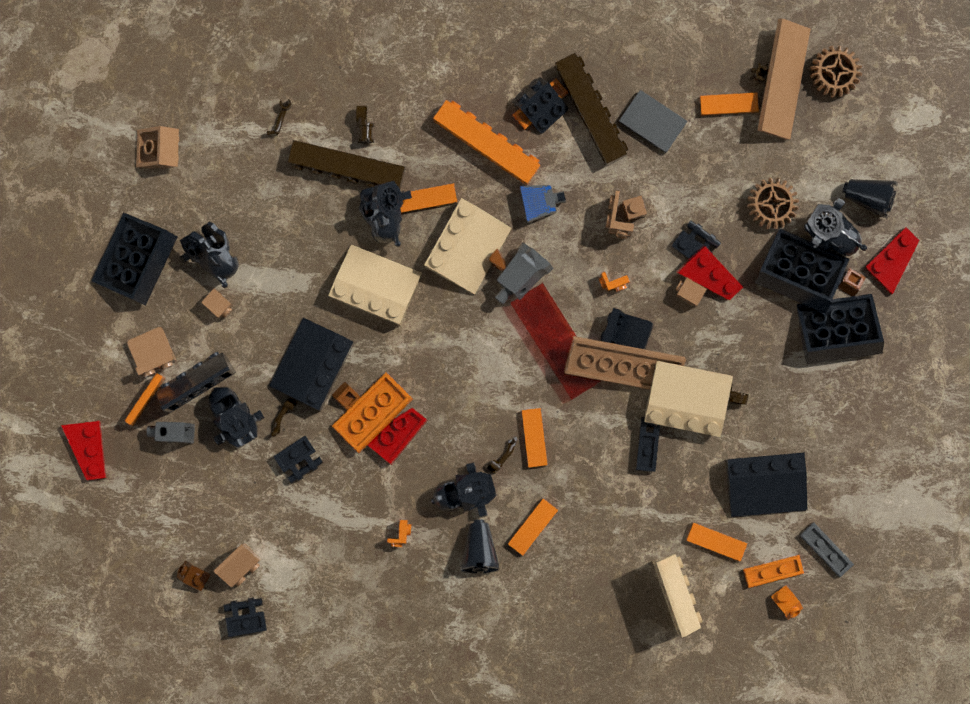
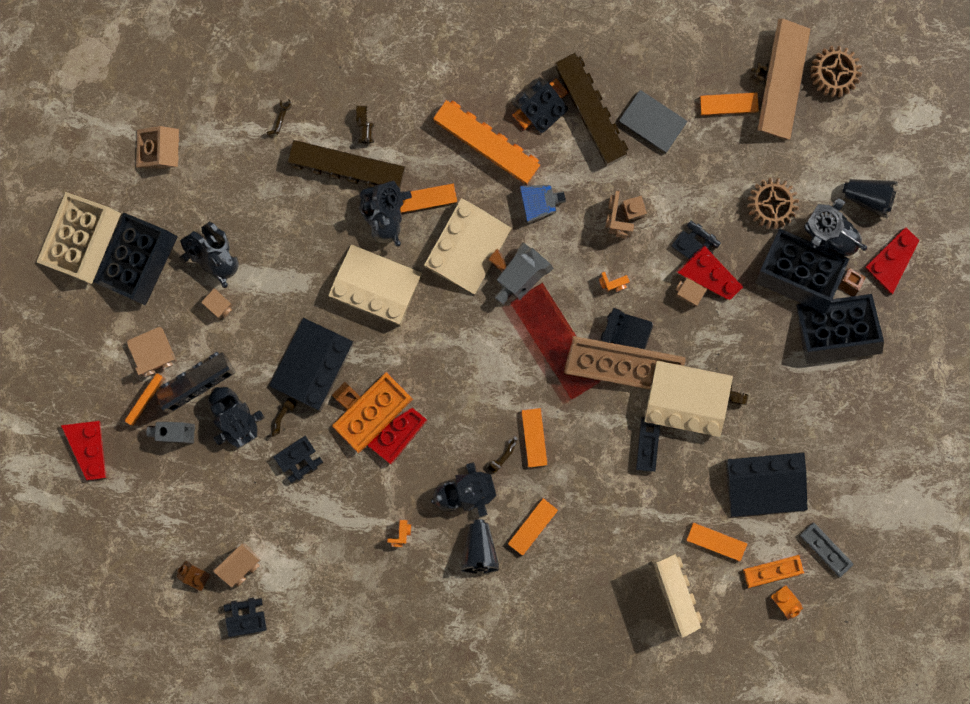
none -> tan slope [37,192,121,284]

